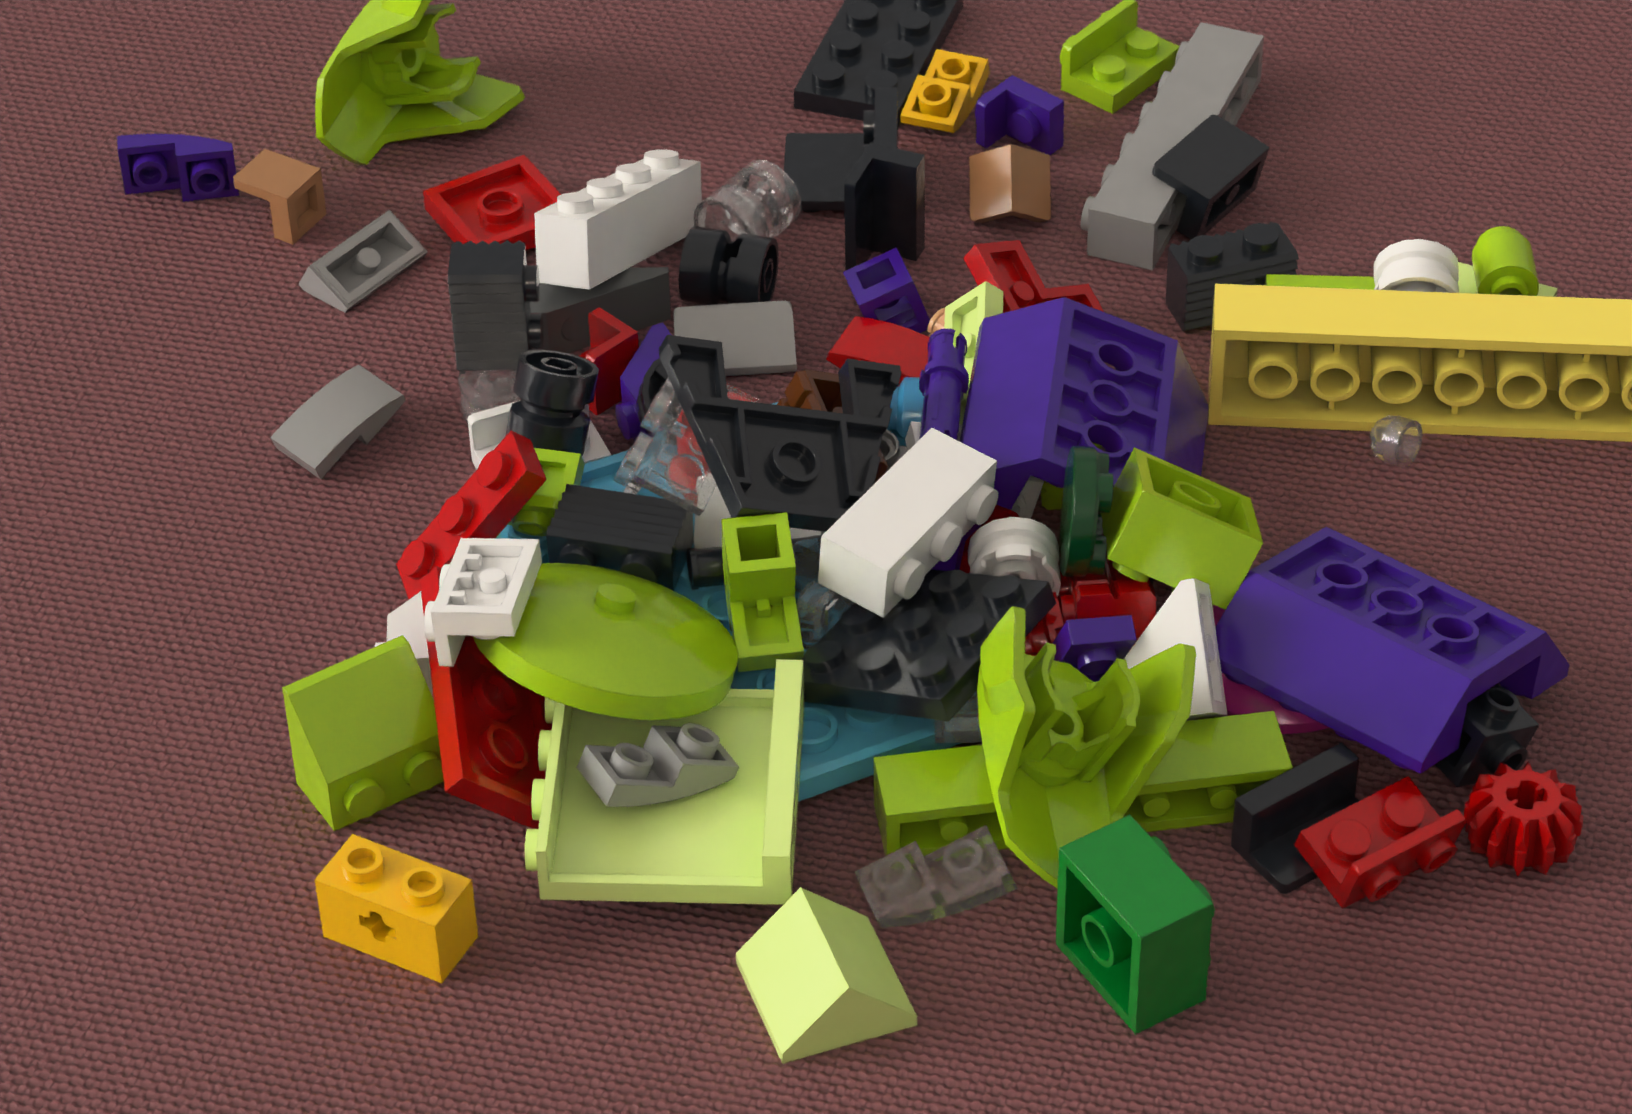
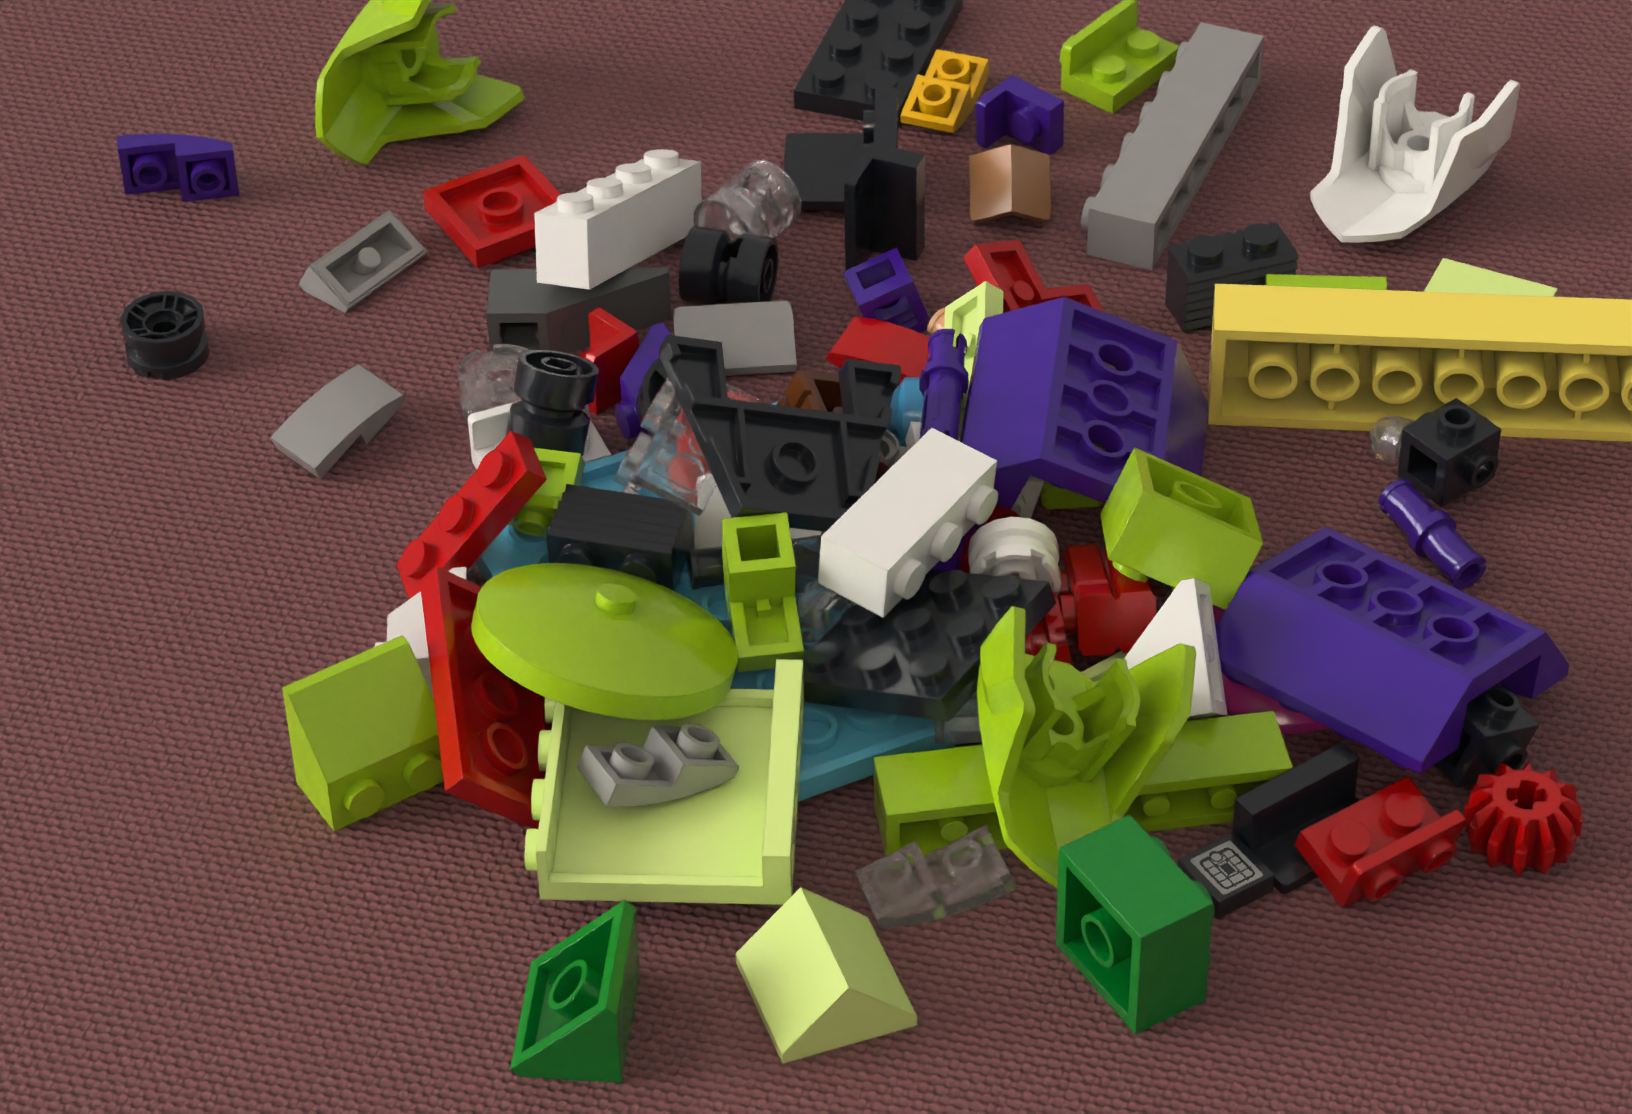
medium nougat panel [233,149,326,245] -> none
yellow brick [315,834,478,983] -> none
white bracket [424,538,542,667] -> none
black brick [448,240,543,371] -> none
dark purple bracket [1052,615,1137,682] -> none
dark green tile [1059,446,1113,578] -> none
black panel [1152,115,1270,239] -> none
white wheel [1373,239,1459,293] -> none
lime brick [1472,226,1539,296] -> none
none -> black wheel [120,291,210,380]
none -> green slope [510,900,640,1083]
none -> tile [1177,832,1275,919]
none -> white piece [1310,25,1520,243]
none -> dark purple pin [1378,479,1487,590]
none -> black brick [1398,398,1501,508]

